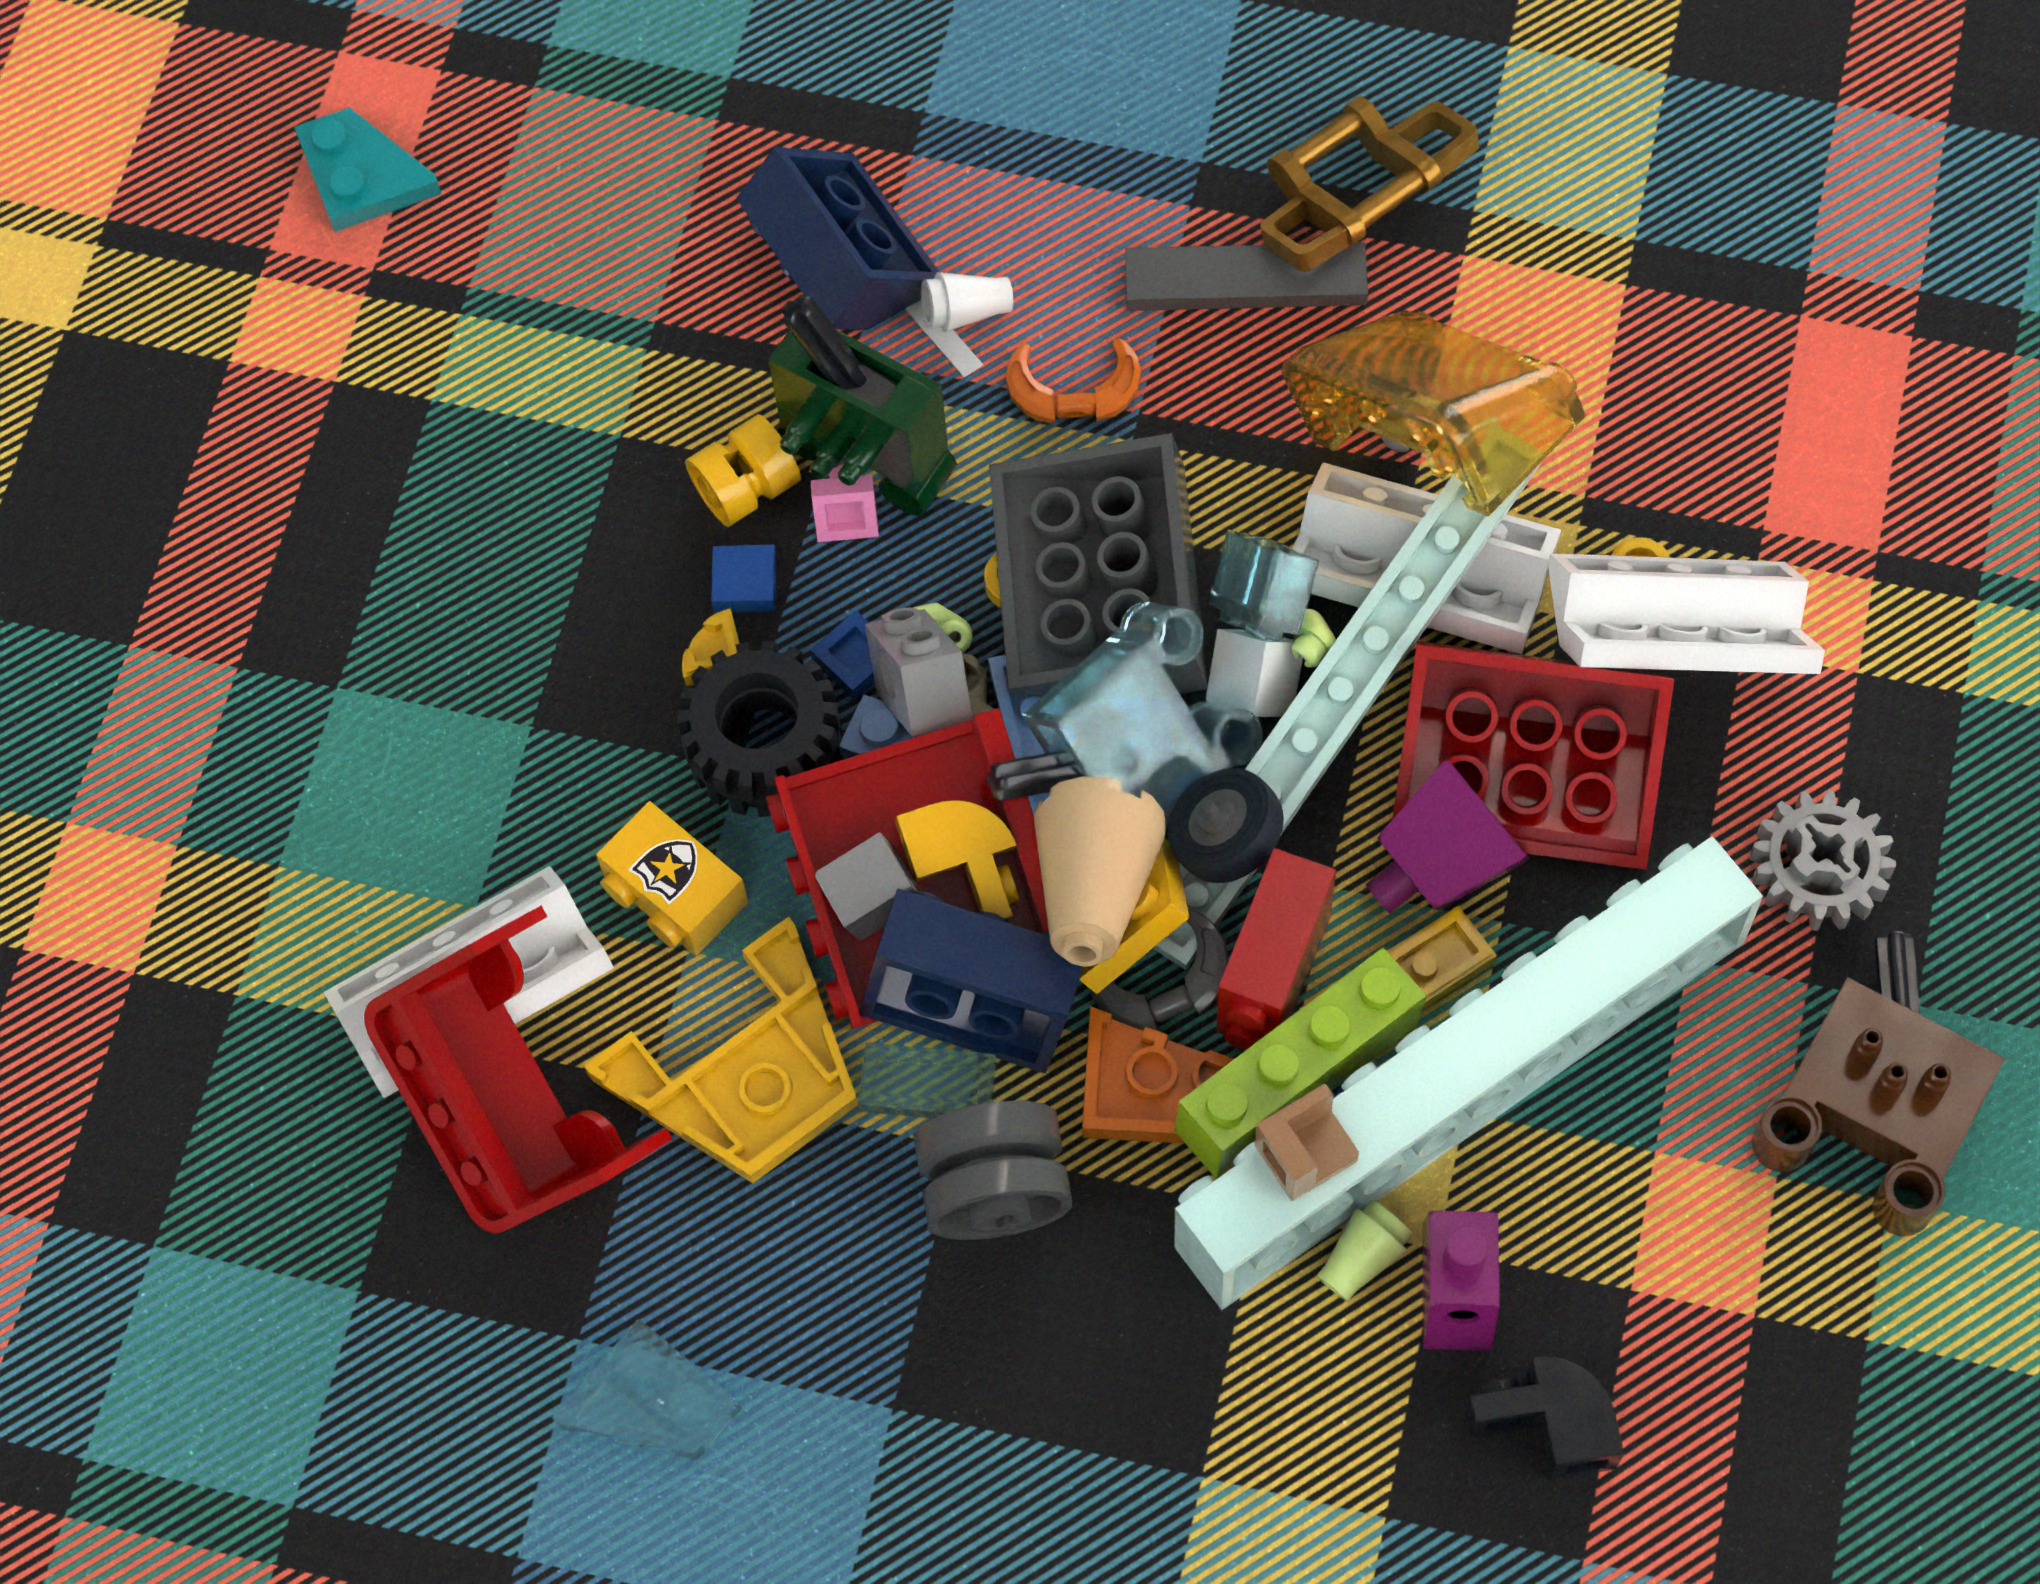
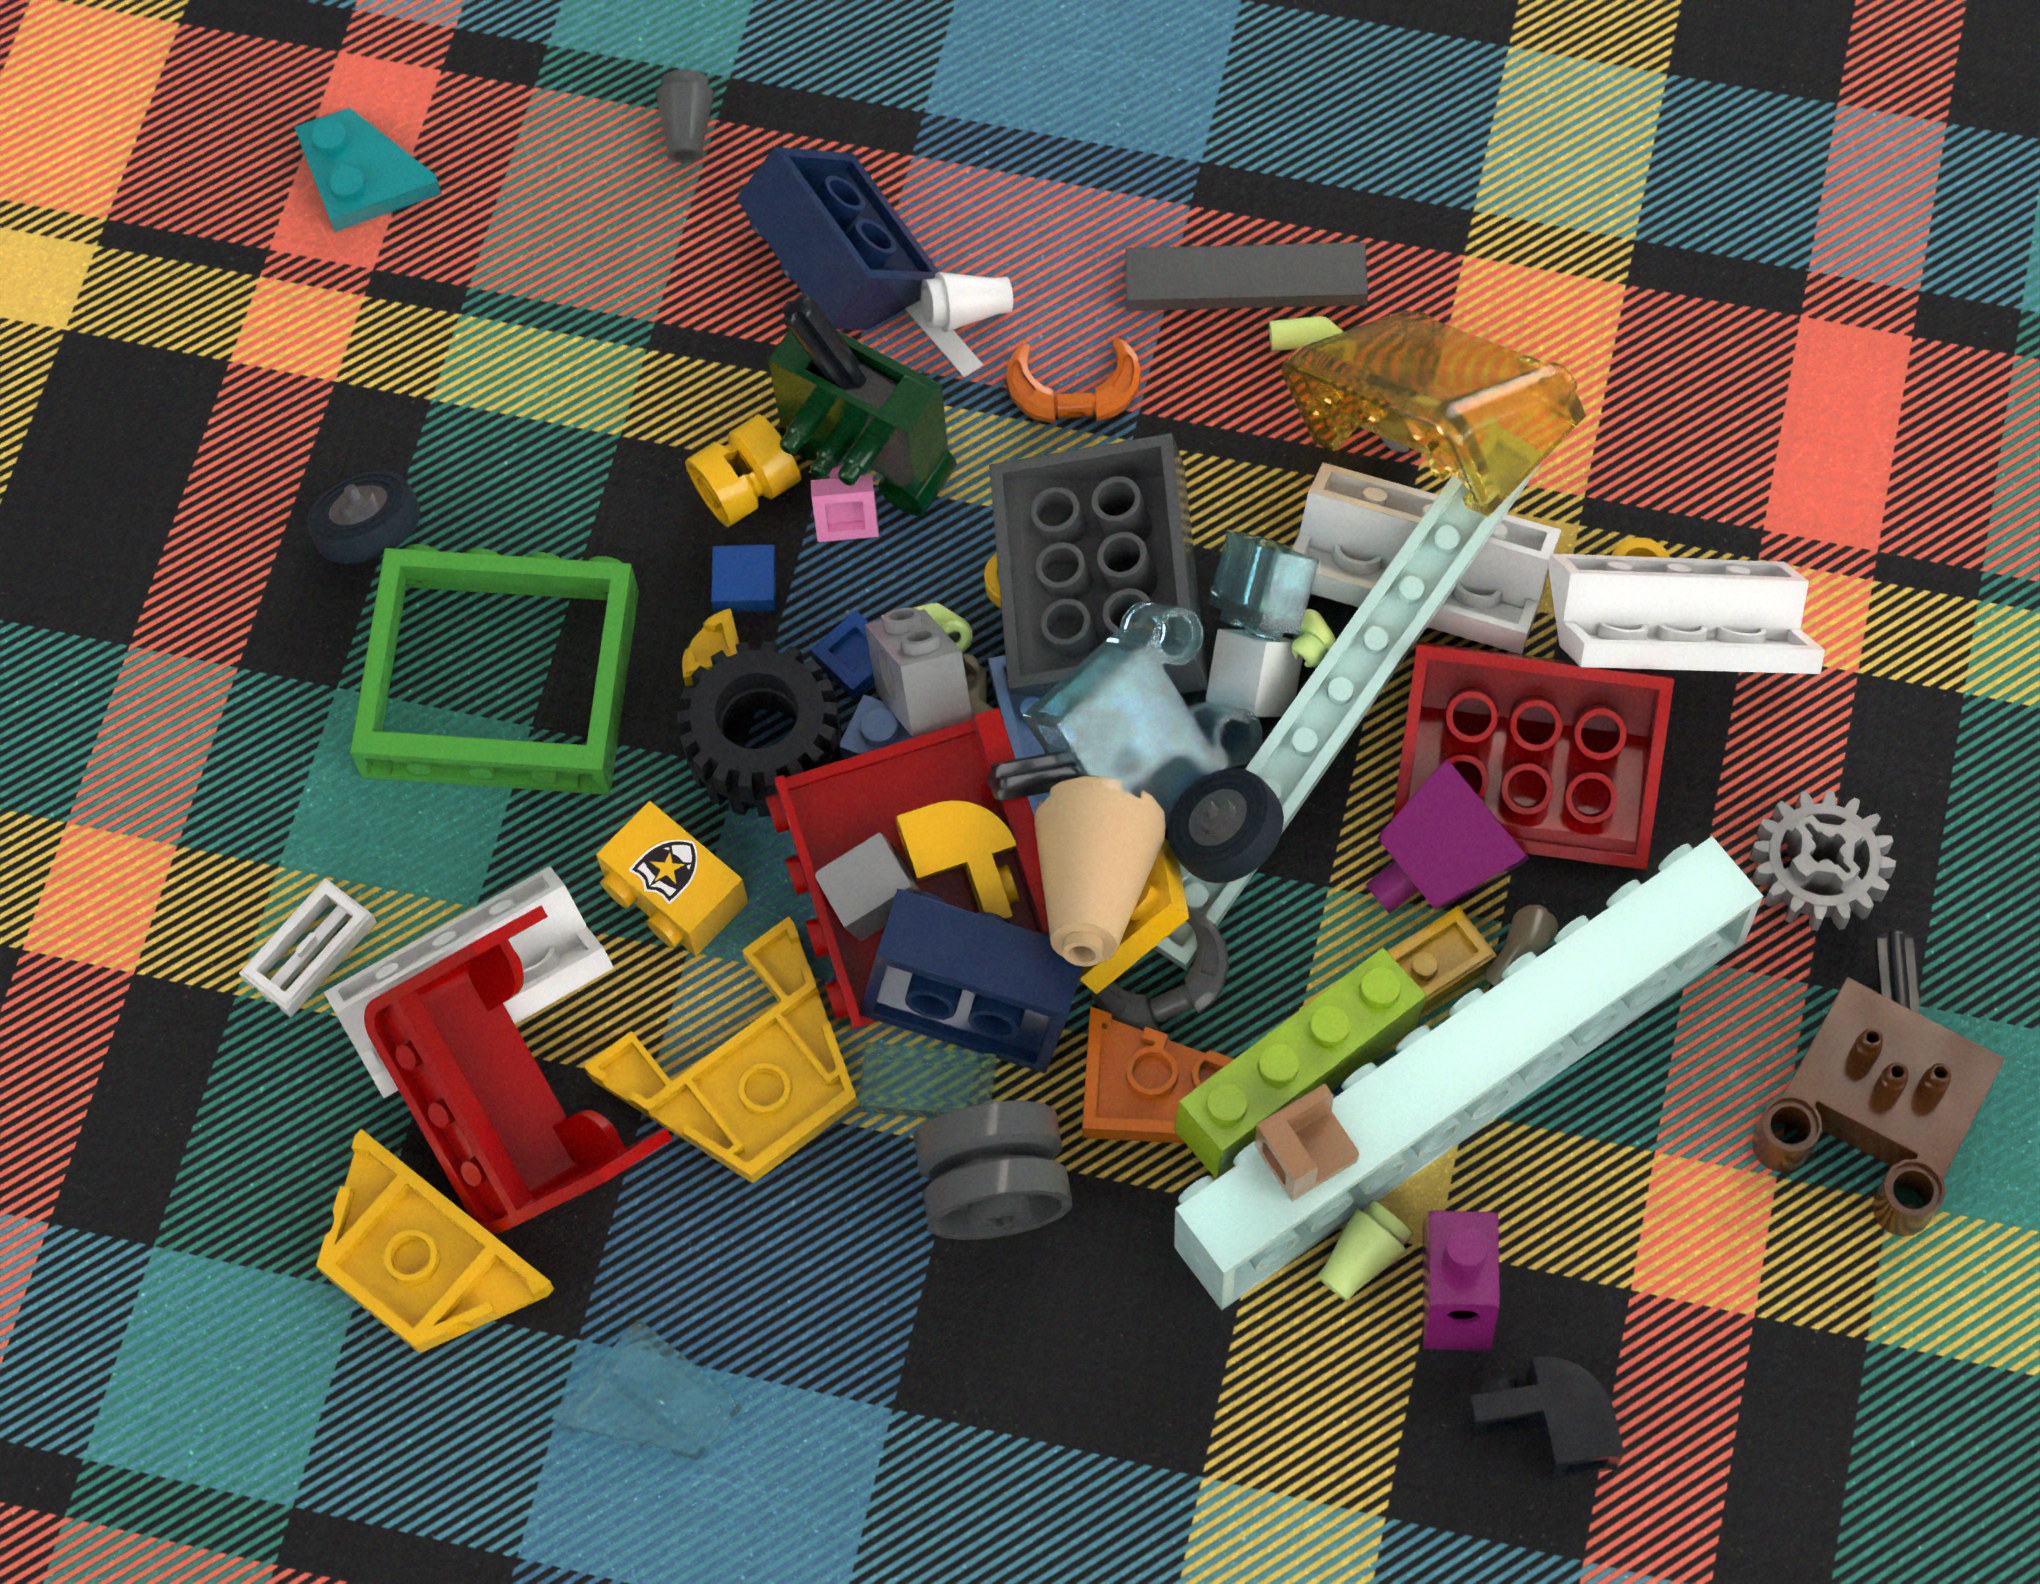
red brick [1216,848,1336,1051] -> none
pearl gold bar [1260,95,1479,272] -> none
none -> white tile [239,878,377,1018]
none -> black wheel [307,471,420,564]
none -> yellow wing [316,1129,554,1354]
none -> bright green window [350,544,639,795]
none -> dark grey cone [655,70,714,163]
none -> yellowish green arm [1269,316,1354,370]
none -> dark tan arm [1484,905,1558,986]

